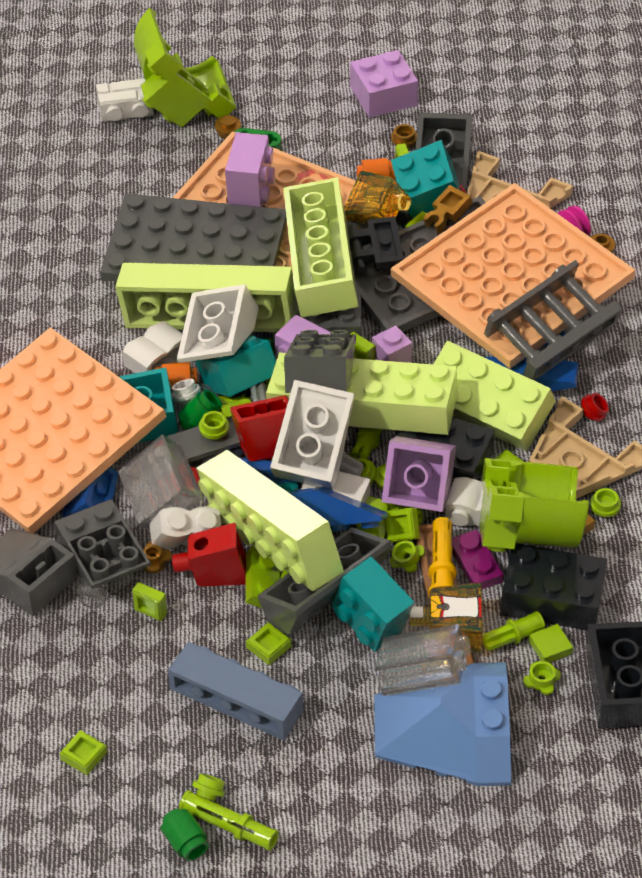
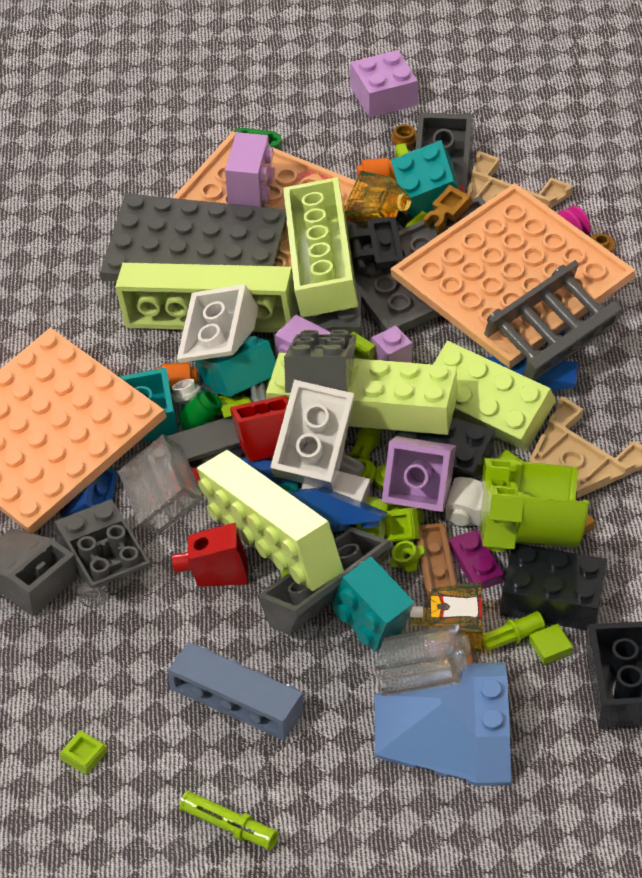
white brick [96,78,154,122] -> none
white brick [123,321,182,373] -> none
lime tile [132,582,167,621] -> none
lime piece [134,8,236,128] -> none
pearl gold plate [143,541,172,573] -> none
white brick [149,507,221,549] -> none
green brick [160,808,209,861] -> none
lime plate [192,773,226,801] -> none
lime plate [199,411,229,439] -> none
pearl gold plate [215,115,241,139] -> none
lime plate [245,546,280,608] -> none
lime tile [246,622,292,665] -> none
yellow pin [428,517,457,600] -> none
lime plate [523,661,561,695] -> none
red plate [581,393,609,422] -> none
lime plate [590,488,621,517] -> none

